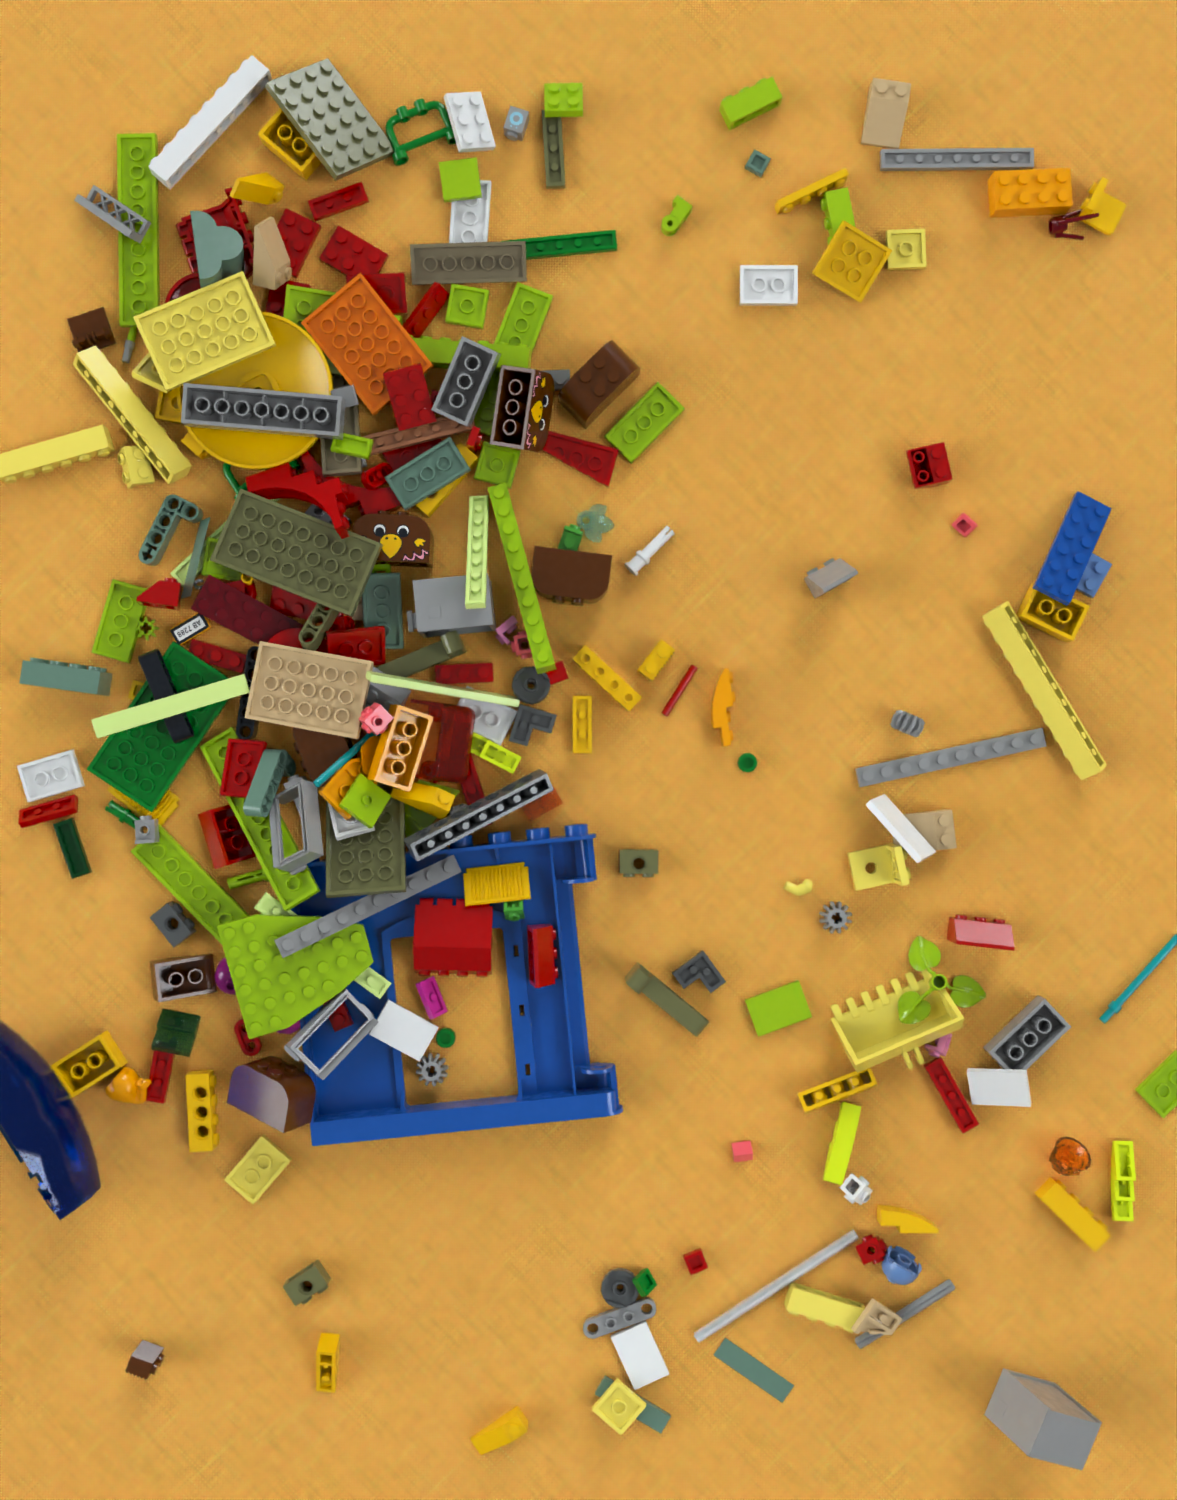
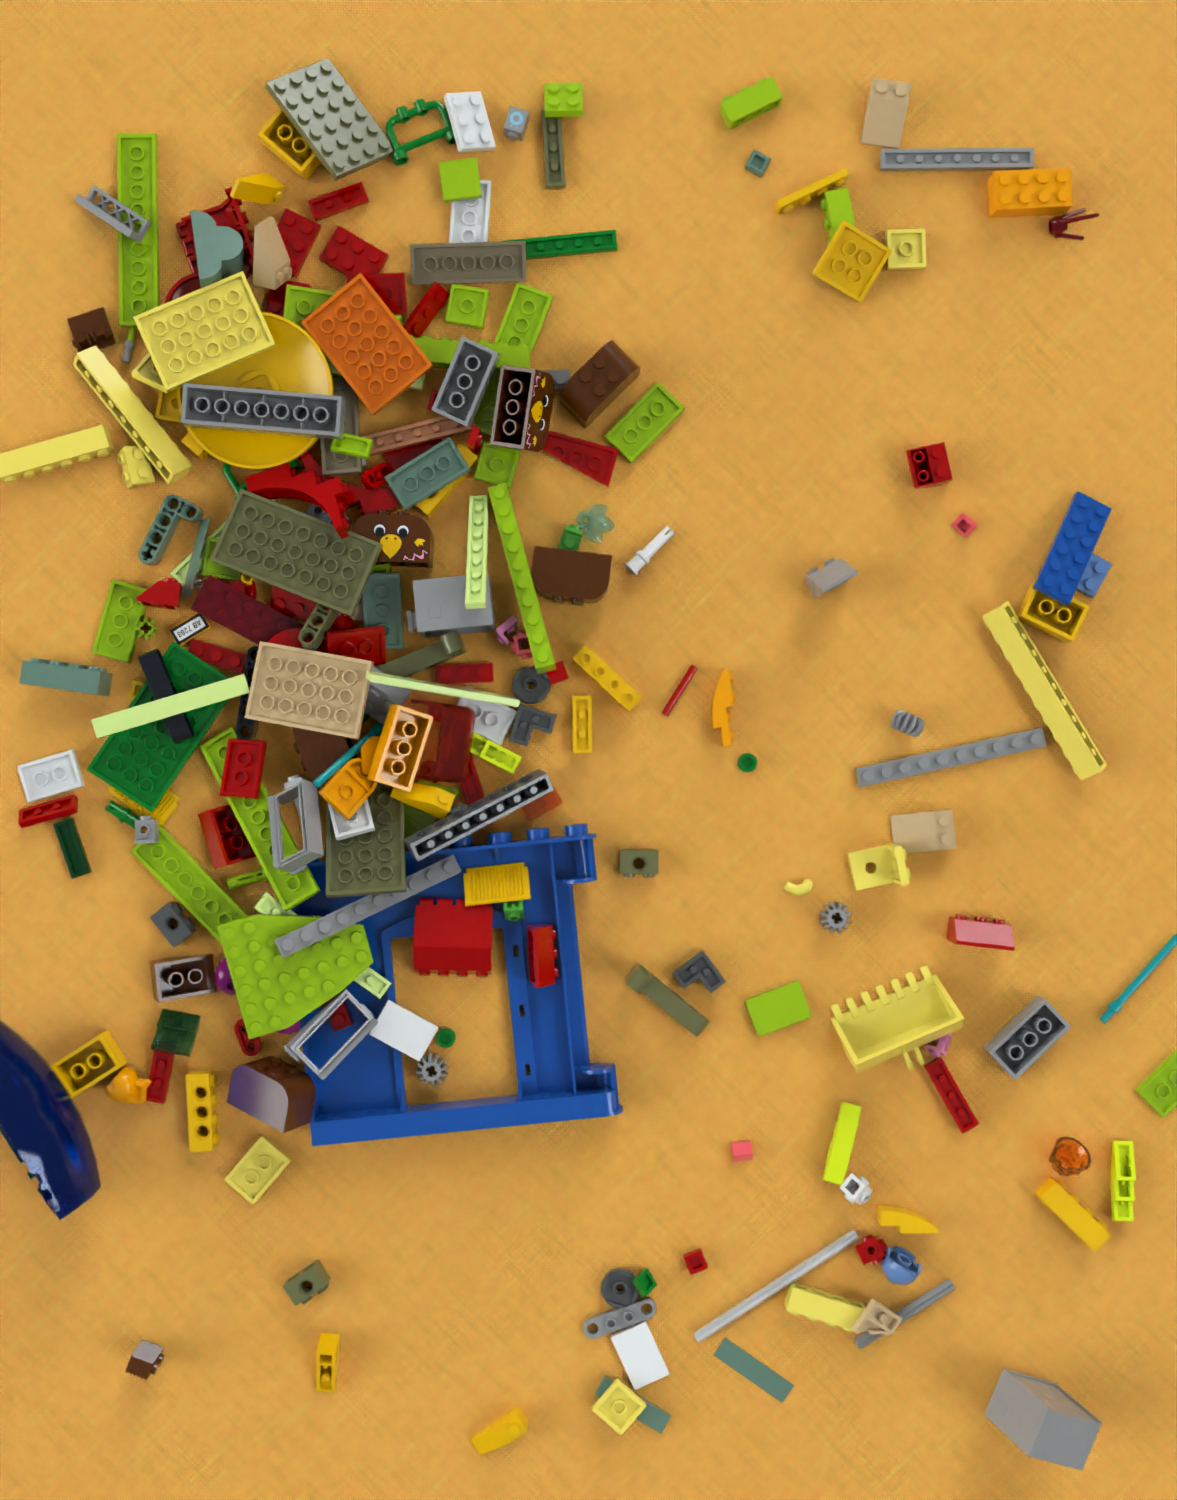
white brick [148,55,272,190] -> none
sand green beam [243,749,296,817] -> none
light grey slope [331,385,359,408] -> none
lime plate [339,773,391,829] -> none
coral brick [358,702,393,735] -> none
red plate [383,363,436,431] -> none
dark pink plate [415,976,448,1020] -> none
yellow brick [637,639,675,681] -> none
lime leg [661,195,693,236] -> none
white plate [740,265,798,306] -> none
yellow brick [798,1068,877,1114] -> none
white tile [866,794,936,863] -> none
lime plant [898,936,986,1024] -> none
white tile [967,1068,1031,1107] -> none
yellow bracket [1078,176,1126,236] -> none

